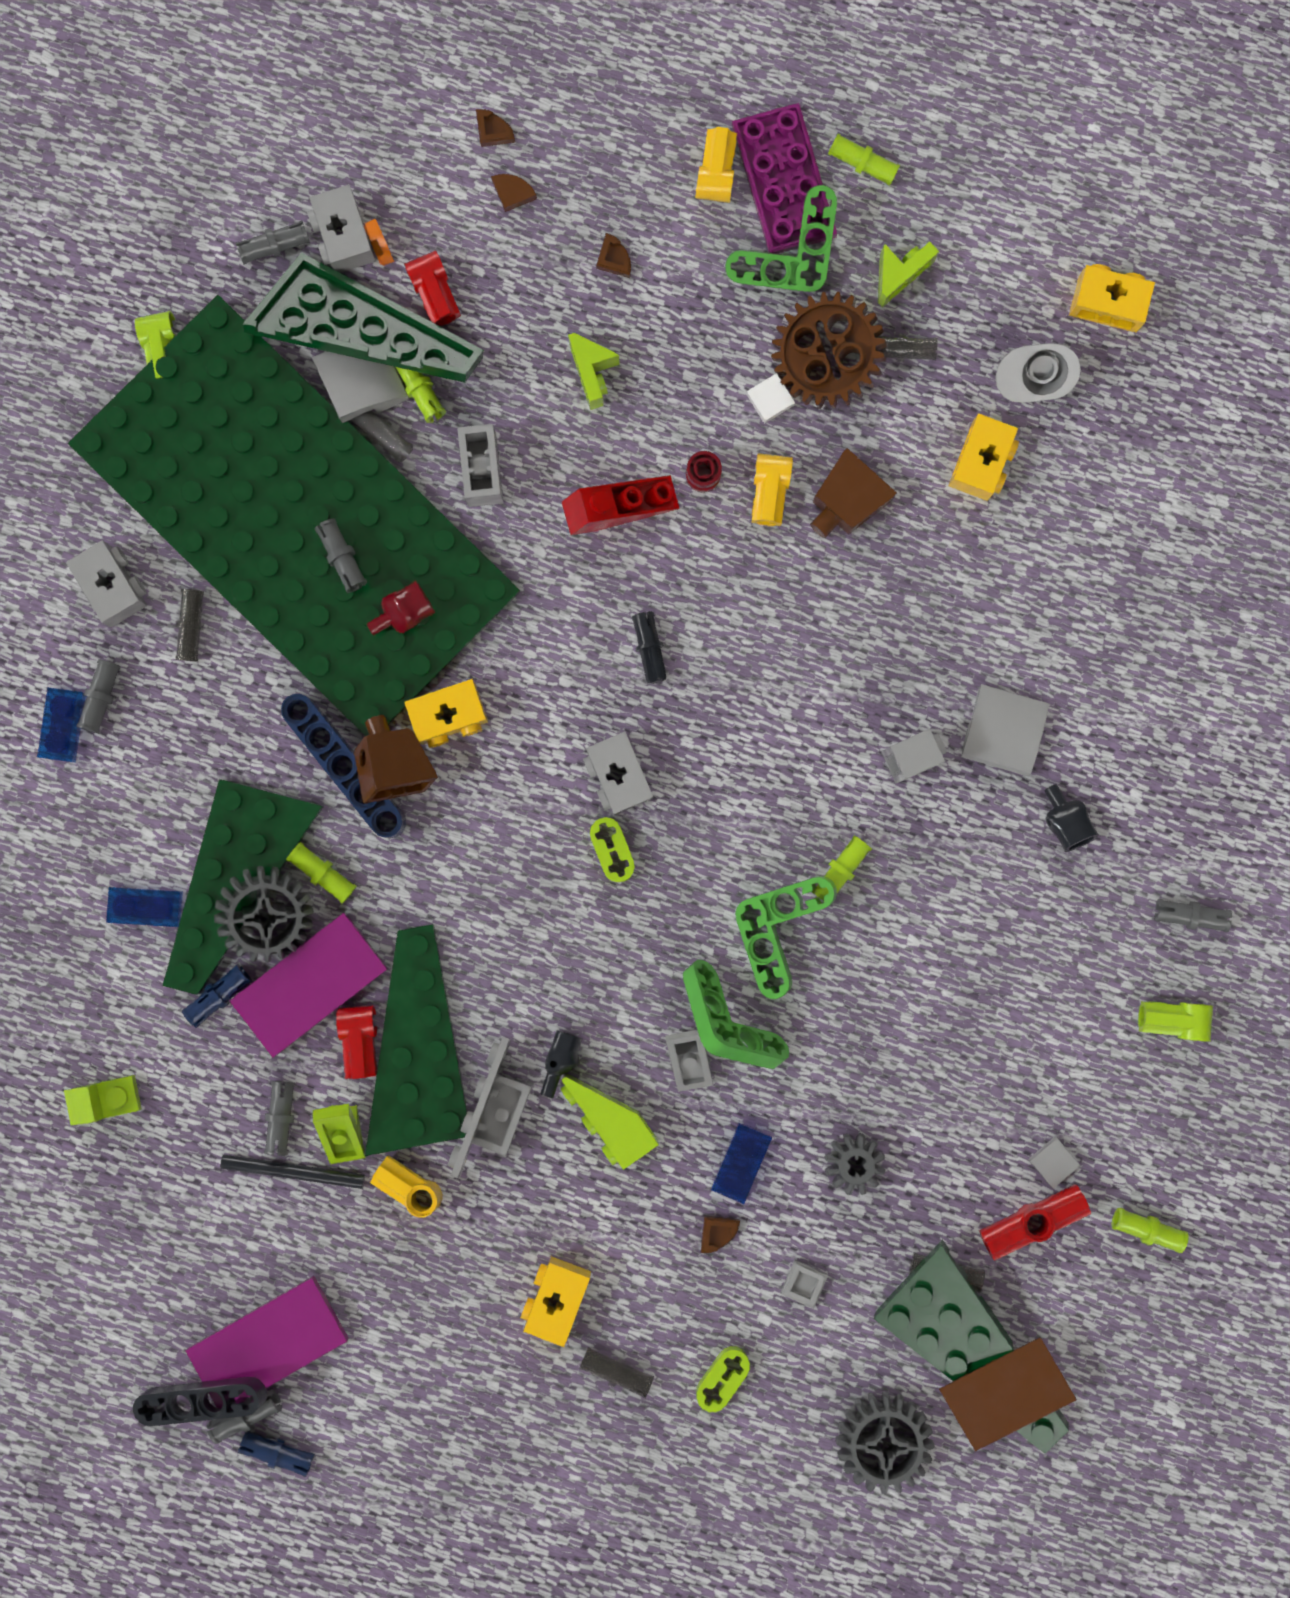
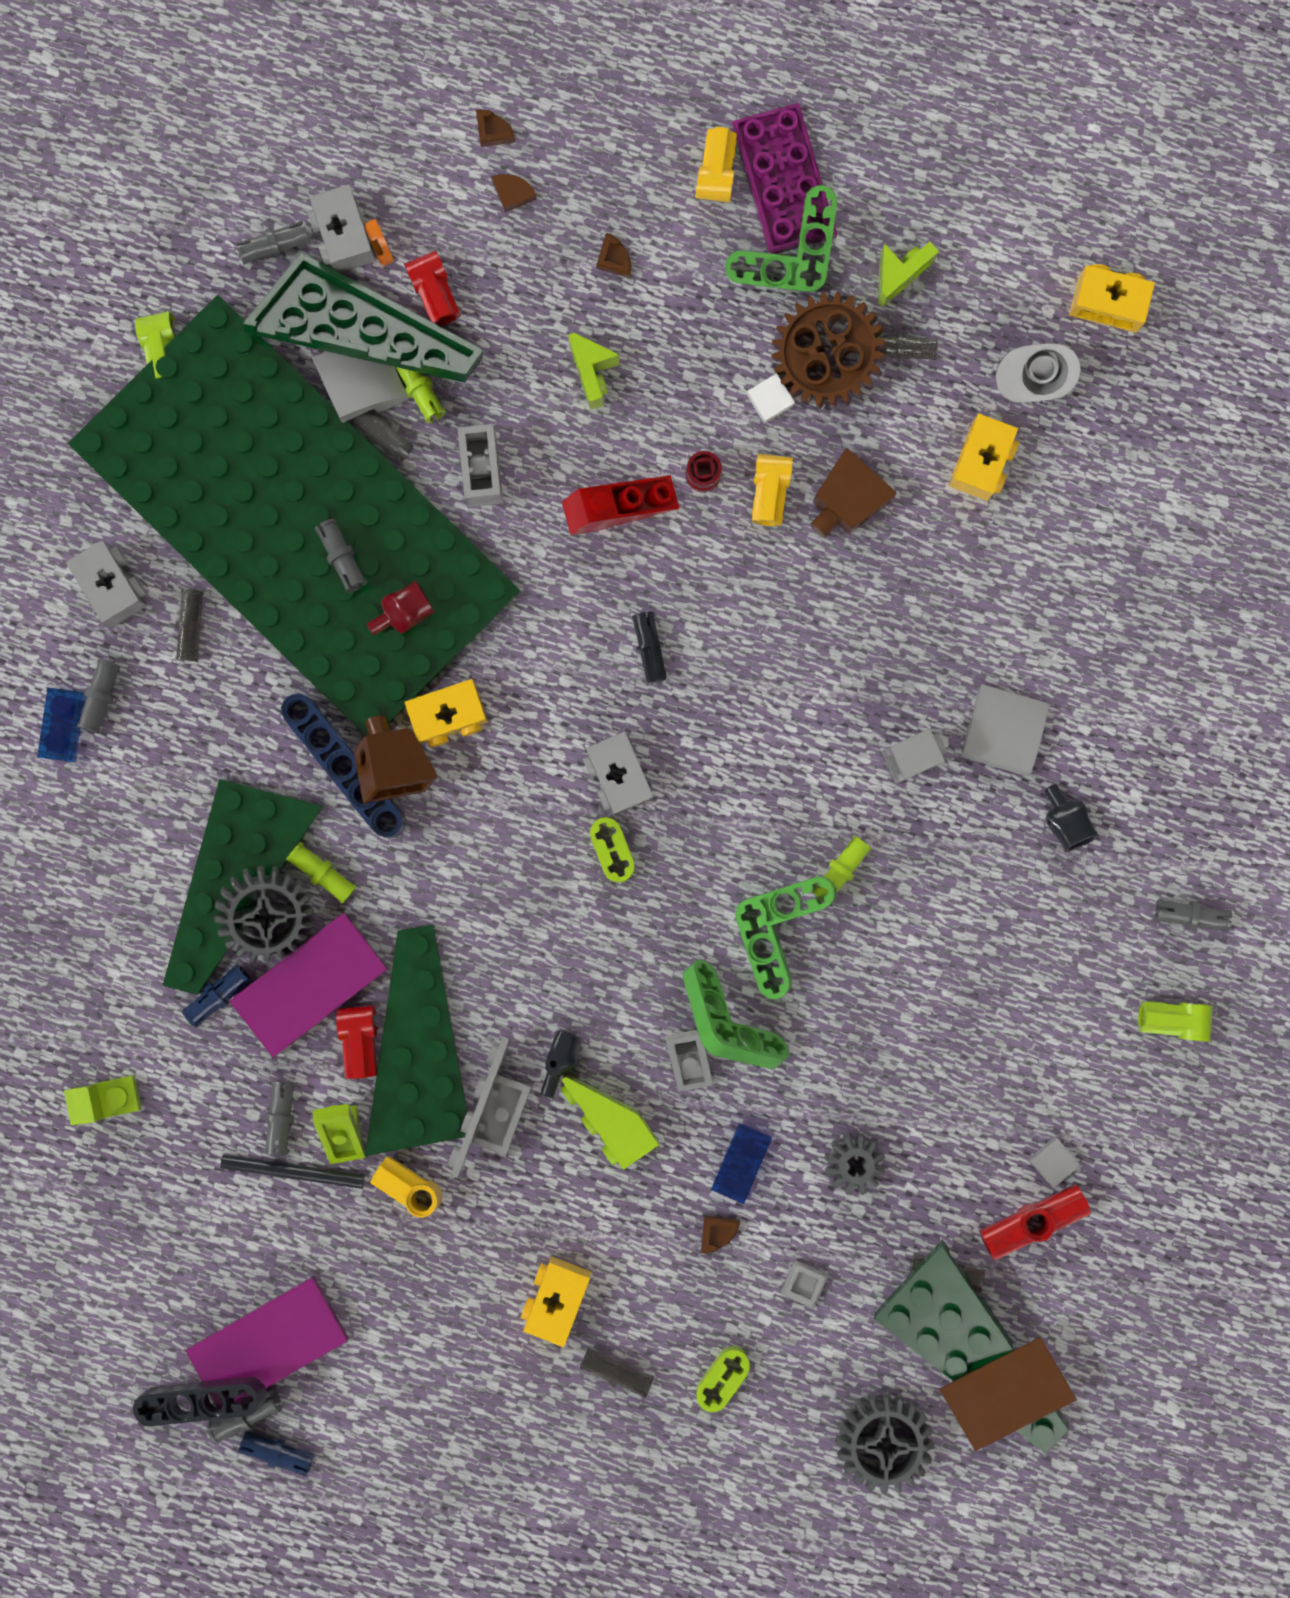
clear blue plate [106,887,183,927] -> none
lime pin [828,133,900,186] -> none
lime pin [1111,1207,1189,1253] -> none

